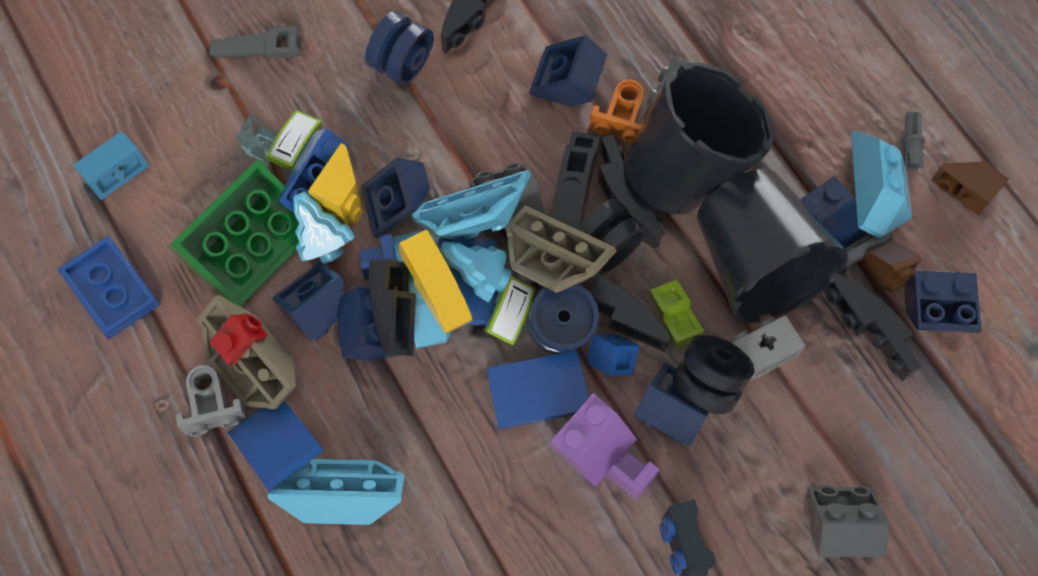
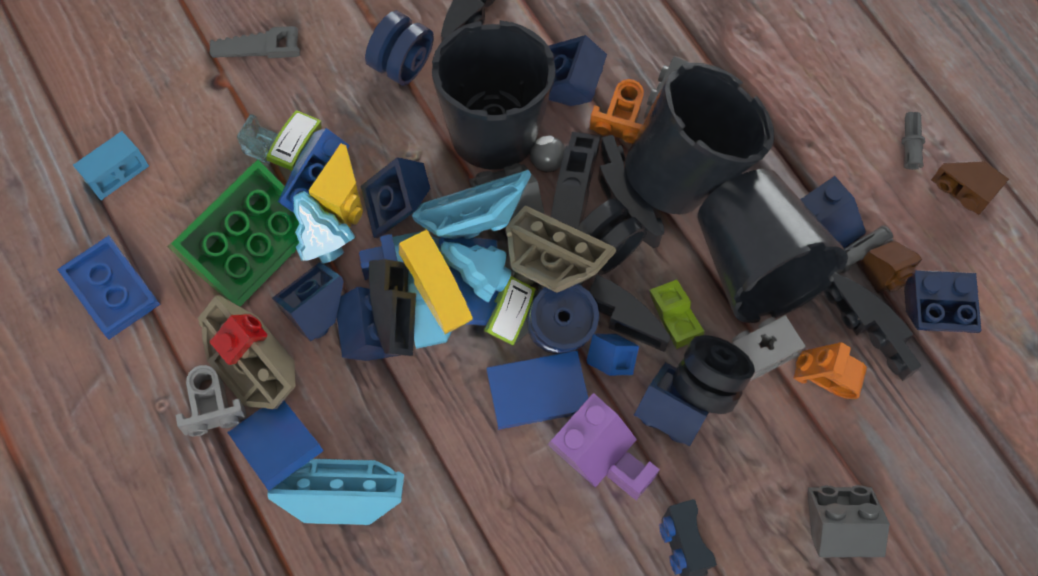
medium azure wedge [851,130,912,239] -> none
none -> black cone [432,20,555,170]
none -> dark grey piece [530,136,565,173]
none -> orange pin [793,342,867,399]

